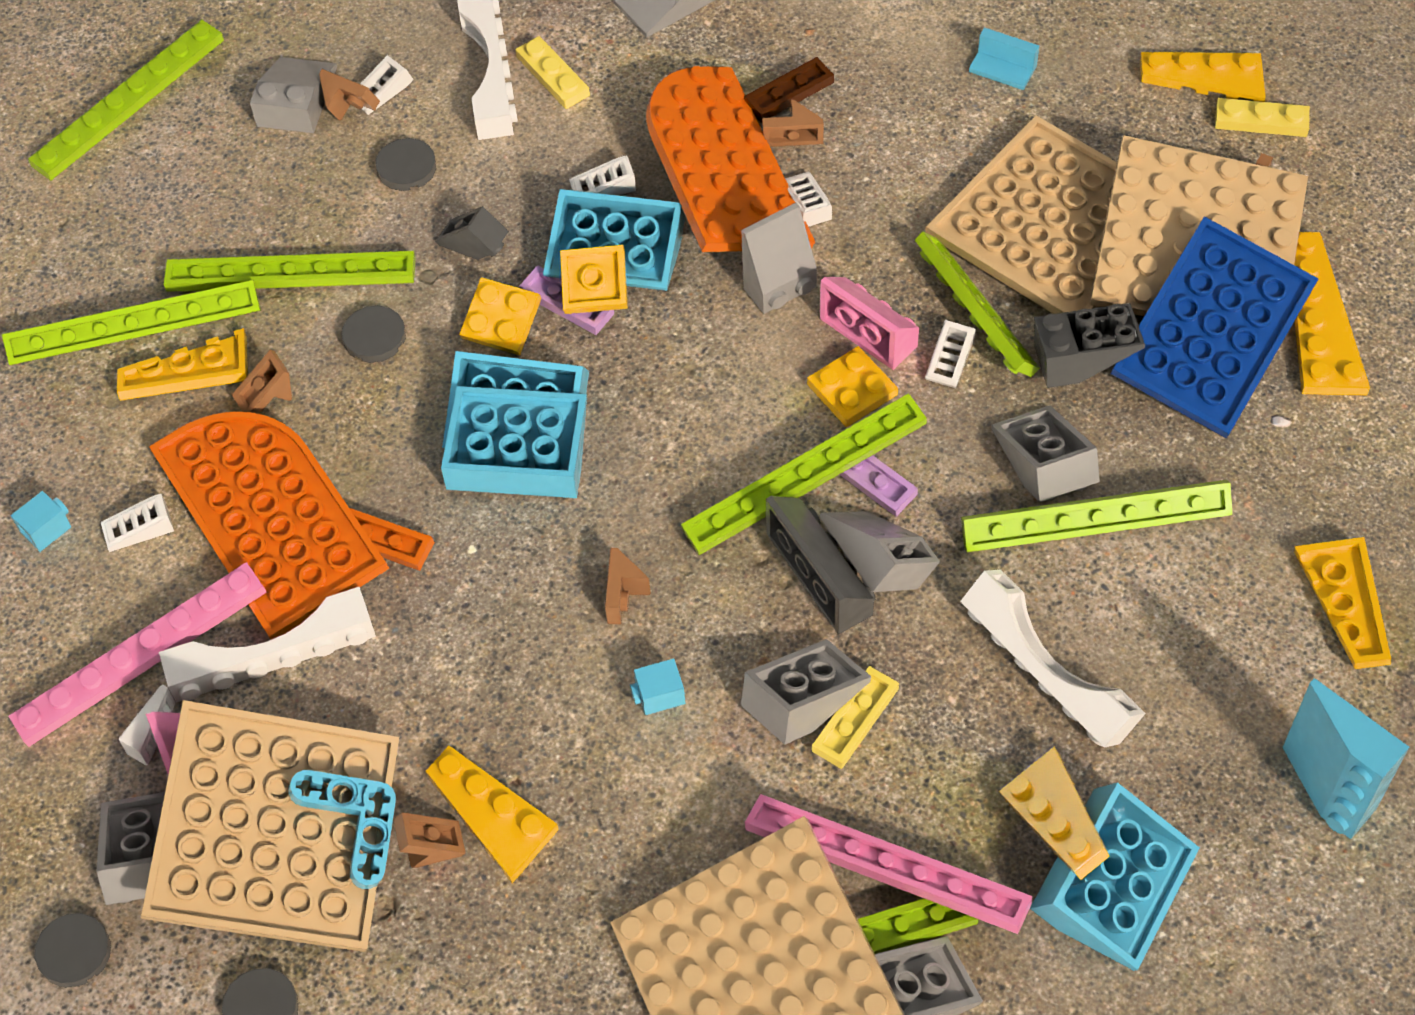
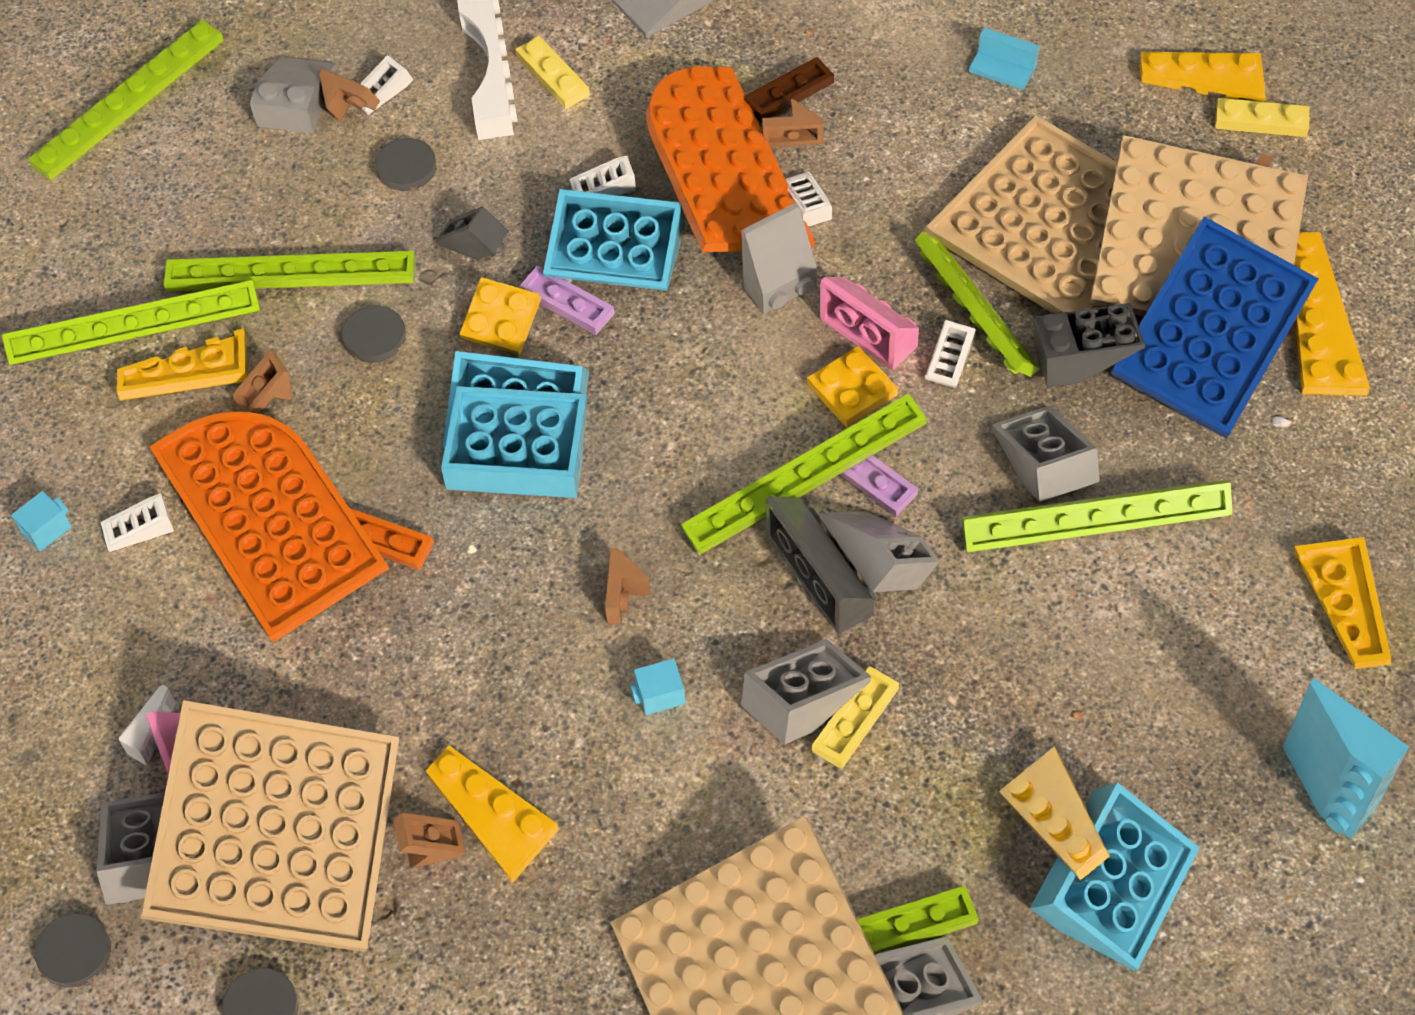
bright pink plate [8,562,266,747] -> none
white arch [159,587,376,703] -> none
medium azure beam [288,770,396,889] -> none
yellow plate [560,245,628,314] -> none
bright pink plate [745,794,1032,934] -> none
white arch [960,569,1146,748] -> none

